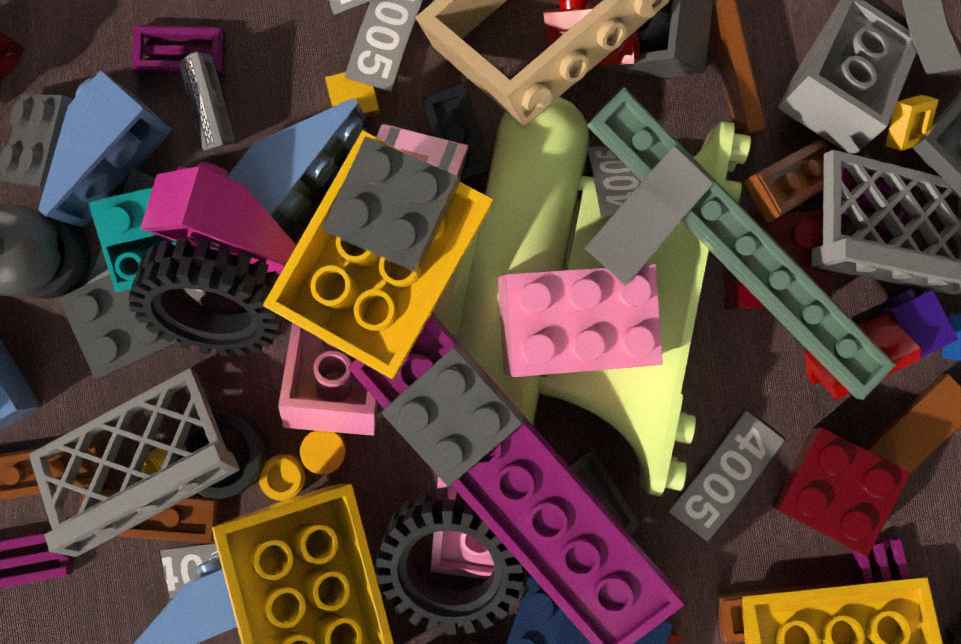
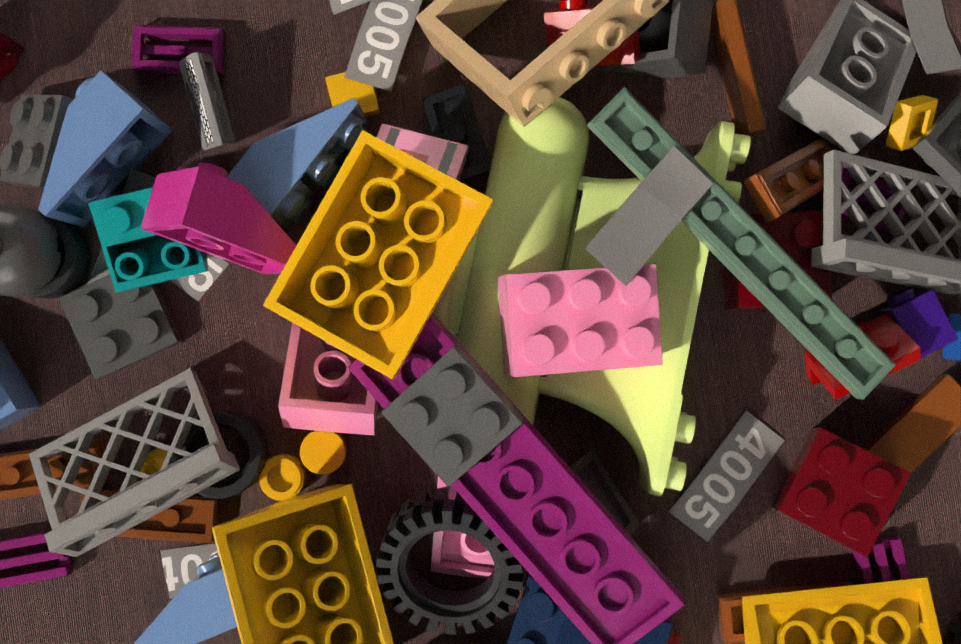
black tyre [128,238,282,356] -> none
dark grey plate [322,136,460,274] -> none
light grey sticker [587,146,642,217] -> none

